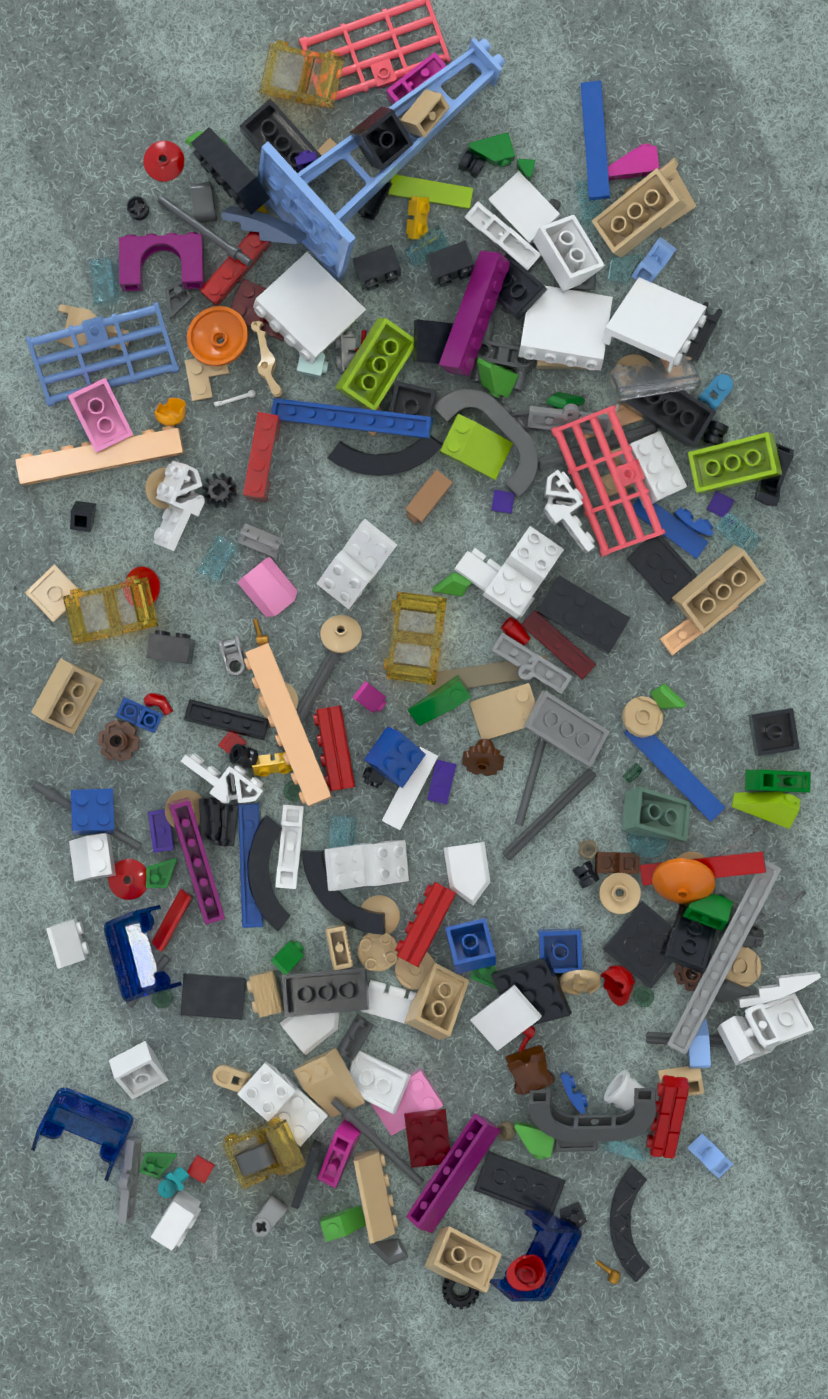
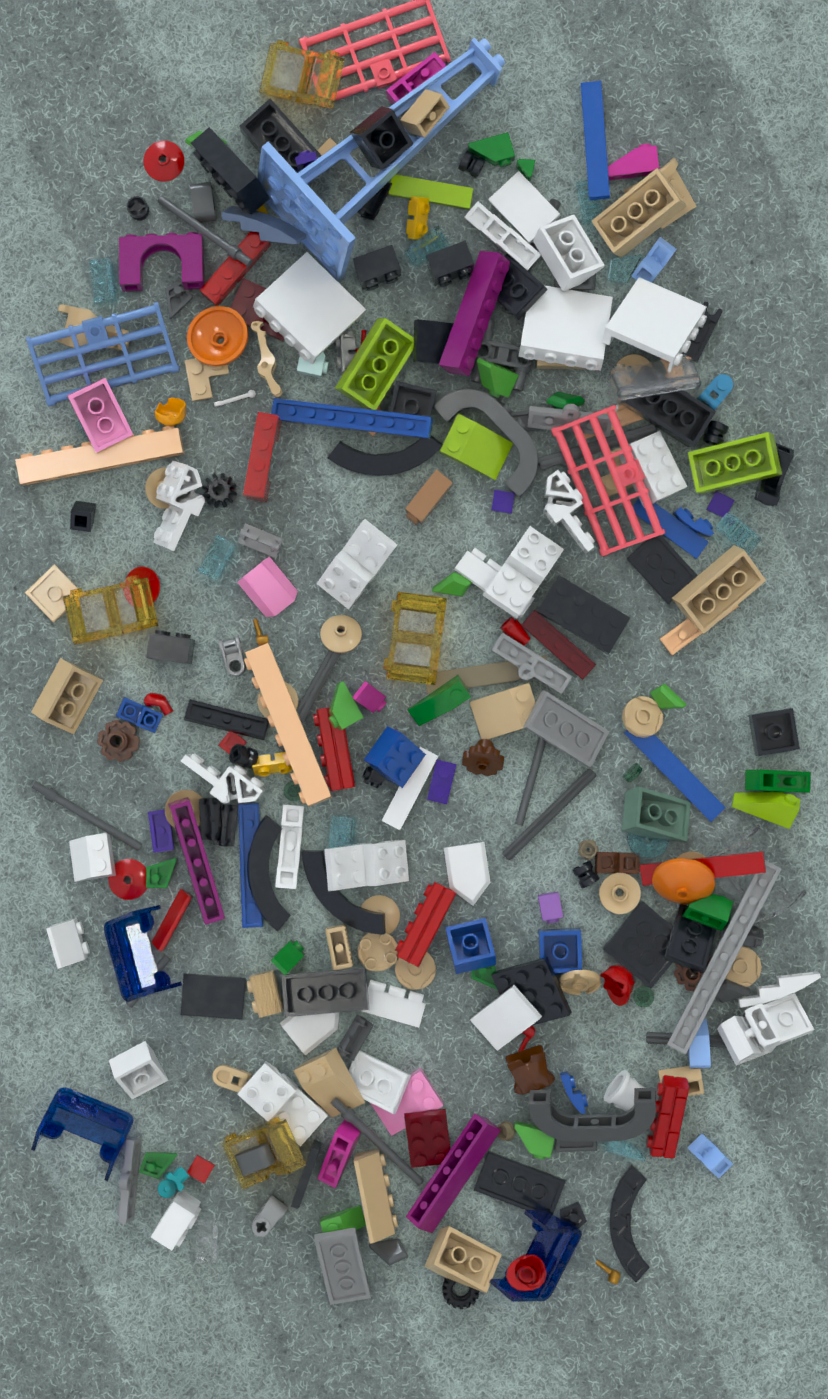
blue brick [71,788,114,835] -> none
clear green tile [152,987,173,1008] -> none
tan slope [404,963,469,1040] -> none
none -> light grey plate [314,1228,371,1305]
none -> bright green slope [329,681,364,730]
none -> medium lavender brick [538,891,563,924]

